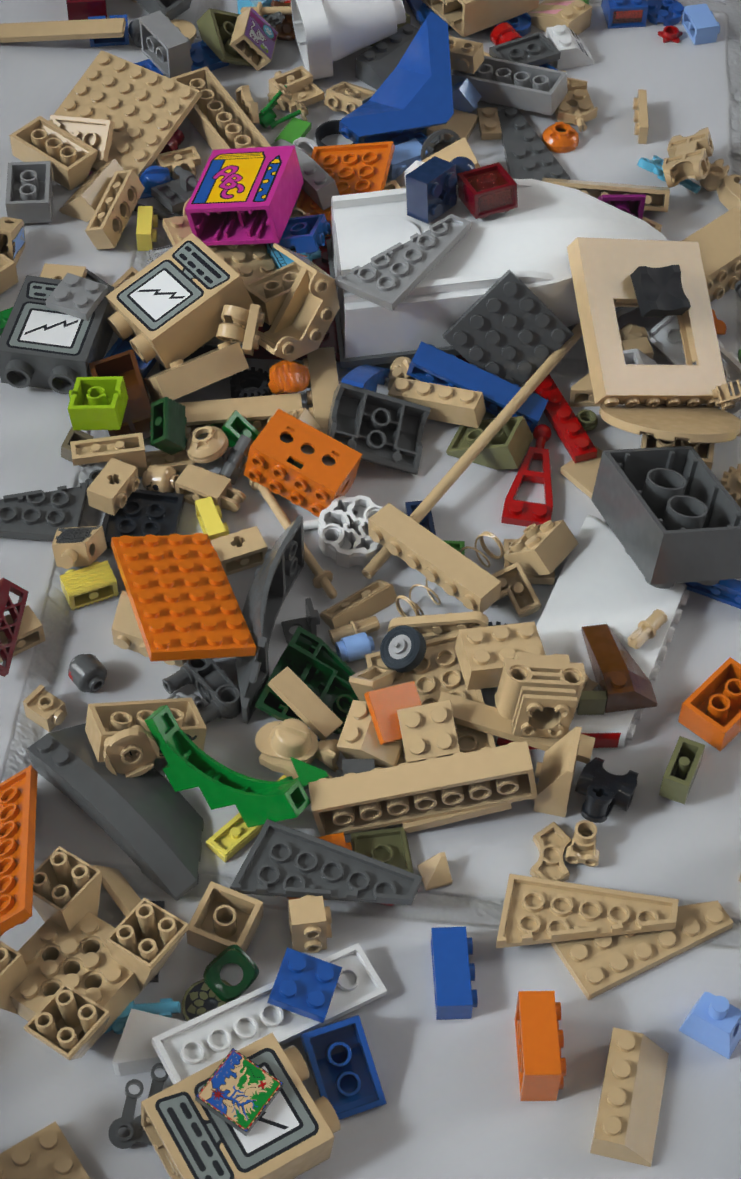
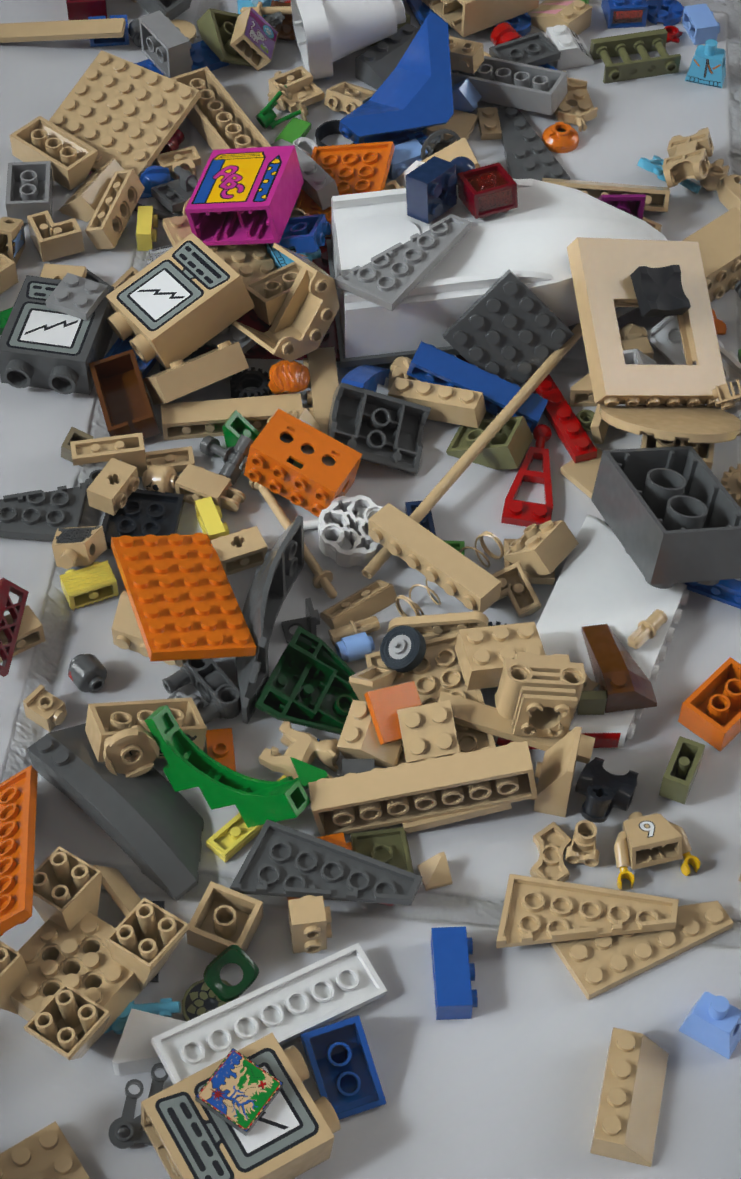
tan wing [50,115,115,162] -> none
lime brick [68,376,128,431] -> none
dark green brick [150,397,187,455] -> none
tan piece [185,426,229,464] -> none
tan wheel [216,305,249,345] -> none
tan tile [235,85,260,125] -> none
tan plate [242,304,265,356] -> none
tan piece [255,718,318,761] -> none
blue plate [267,947,342,1023] -> none
tan tile [268,666,343,740] -> none
orange brick [514,991,566,1101] -> none
tan plate [633,89,649,144] -> none
none -> tan brick [27,210,84,262]
none -> orange plate [206,728,236,772]
none -> olive fence [590,29,681,84]
none -> tan tile [590,404,609,444]
none -> tan torso [614,812,701,890]
none -> medium azure torso [685,39,726,88]

